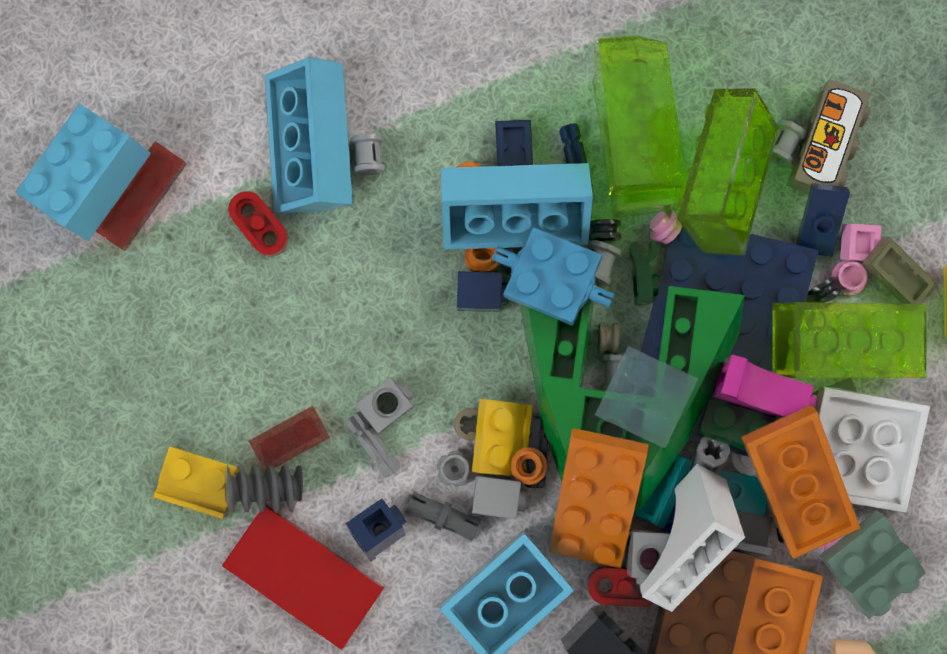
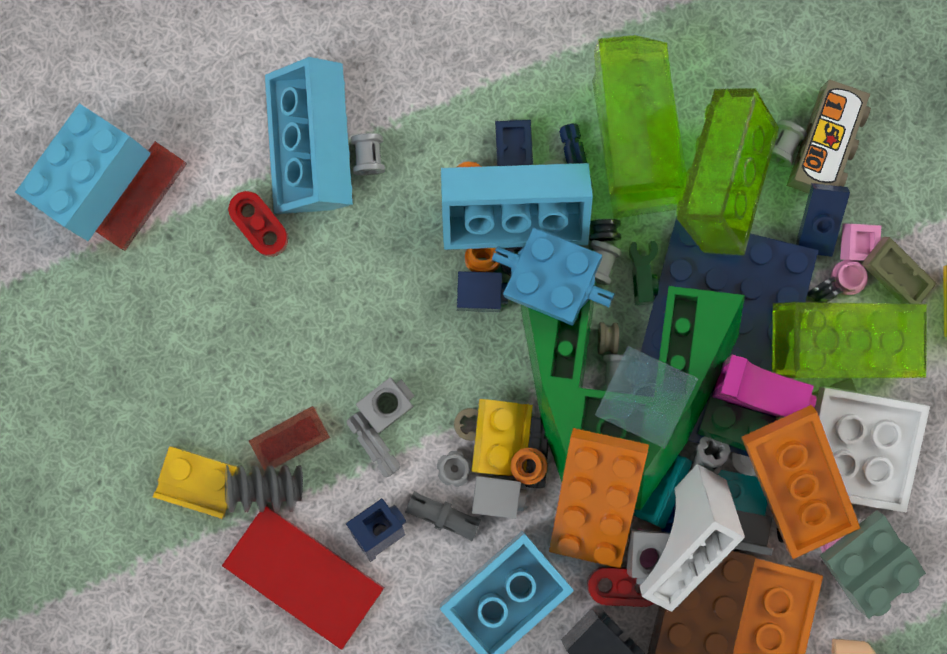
bright pink plate [649,210,683,244] -> none

